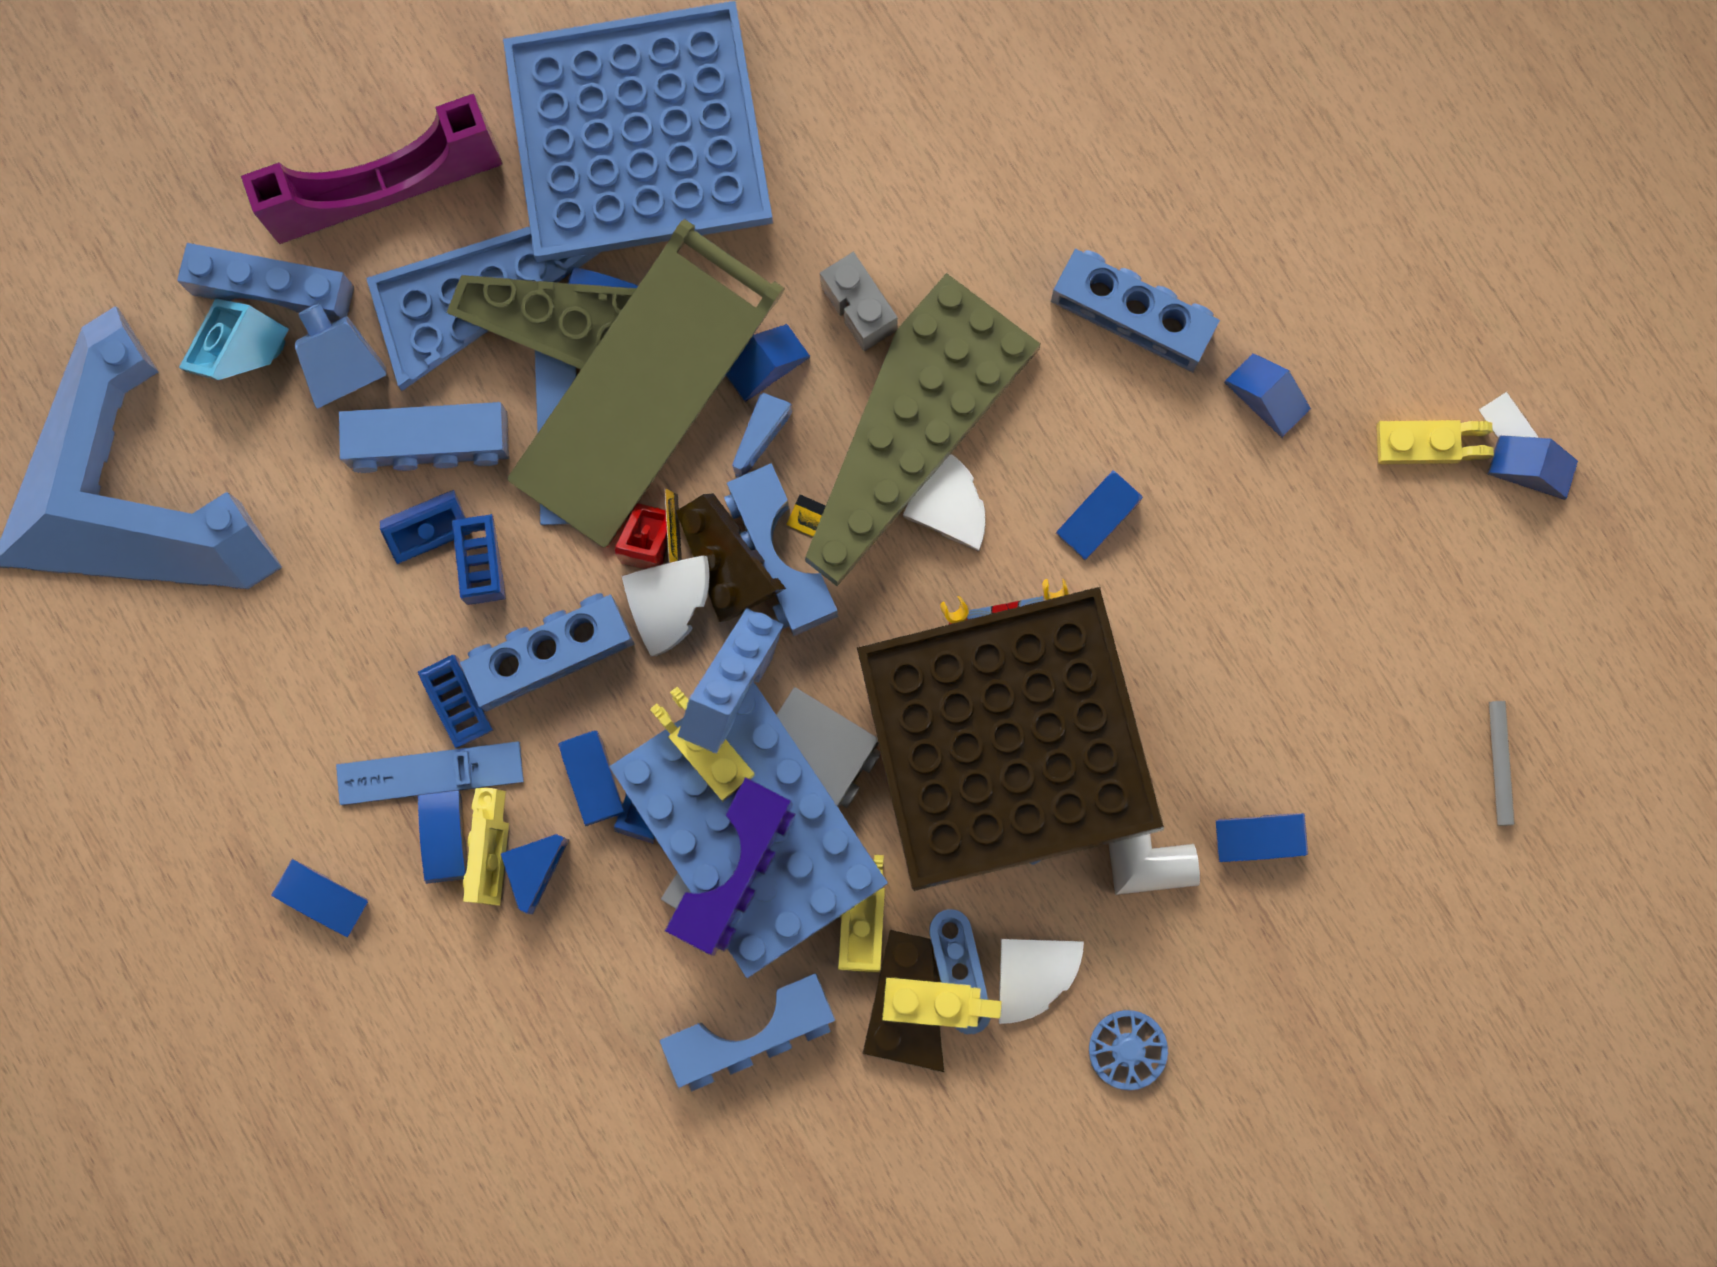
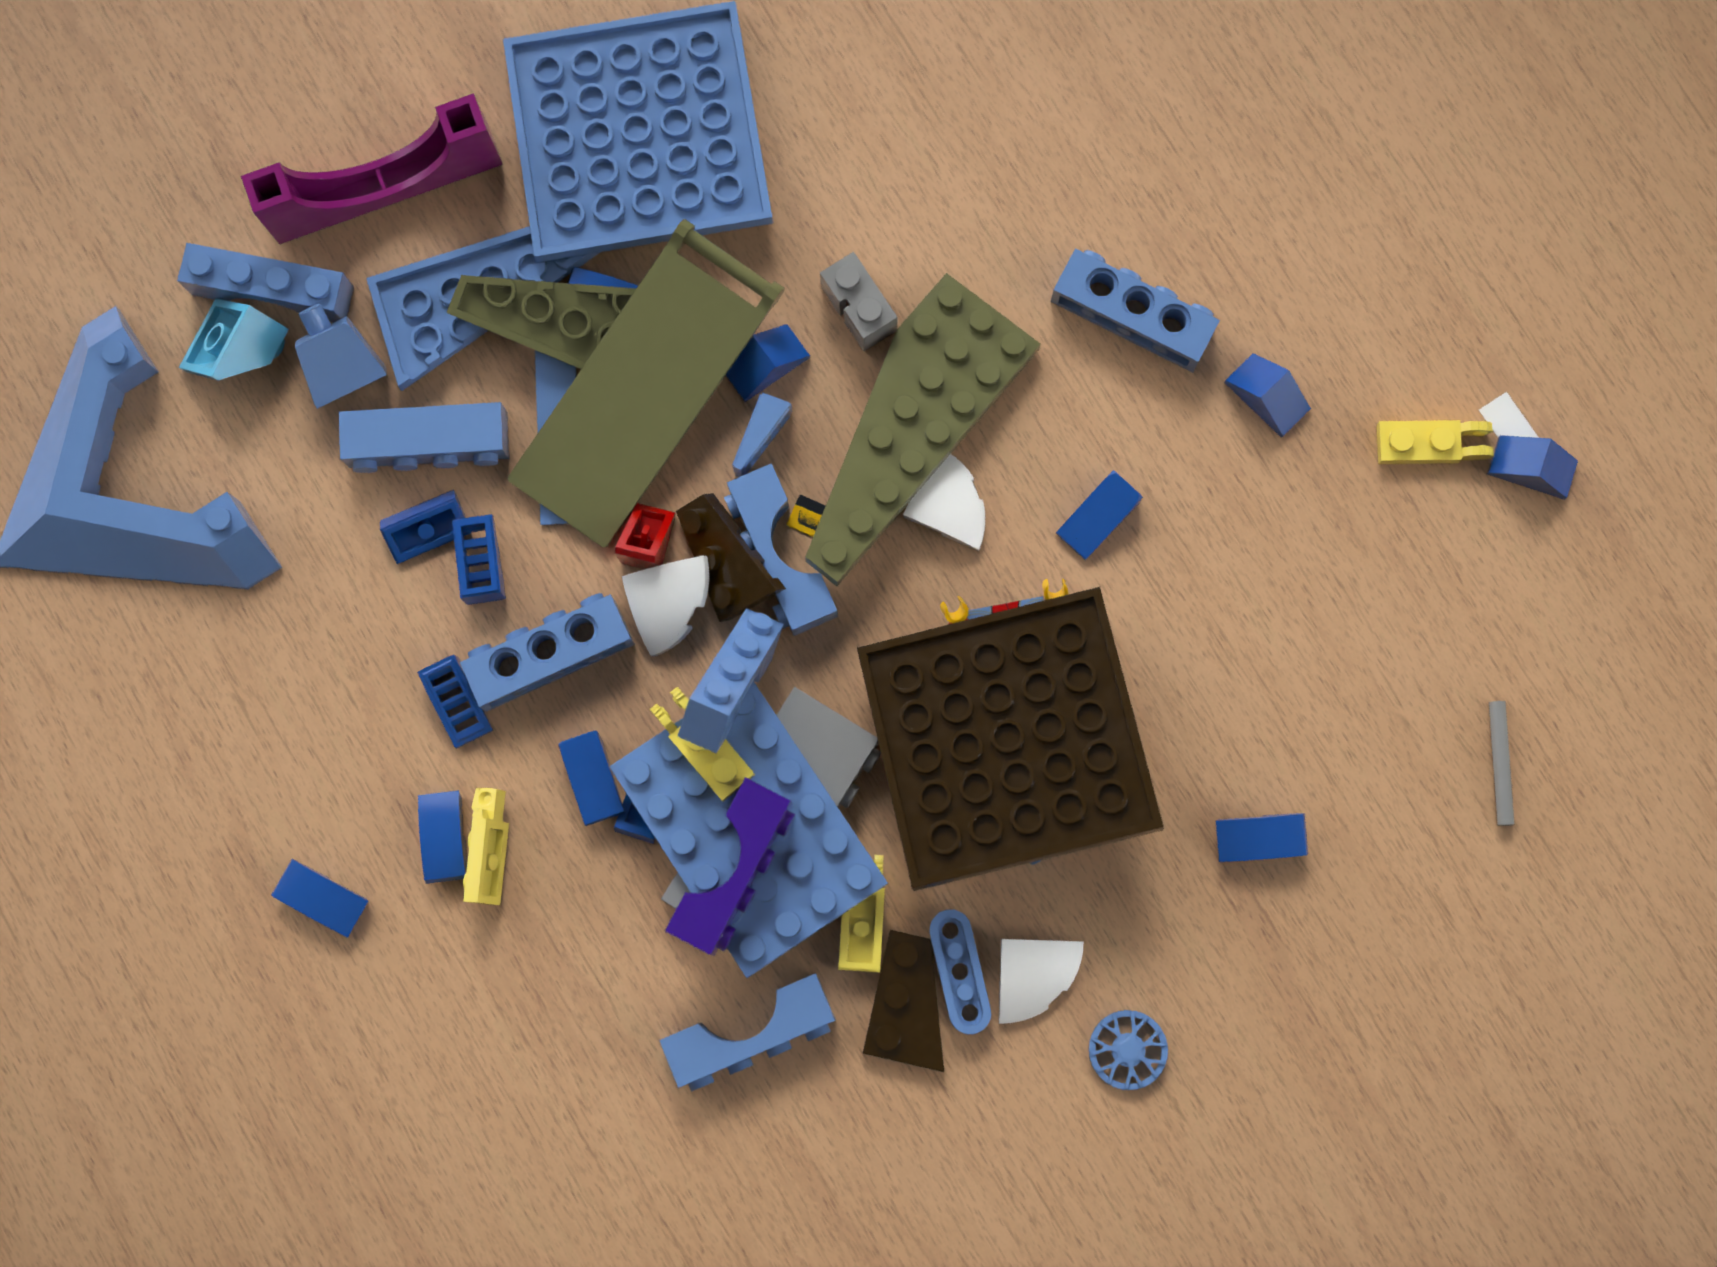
medium blue piece [336,741,524,805] -> none
blue slope [501,834,569,914] -> none
sticker [665,488,682,563] -> none
light yellow hinge [883,978,1002,1028] -> none
white brick [1109,834,1200,895] -> none

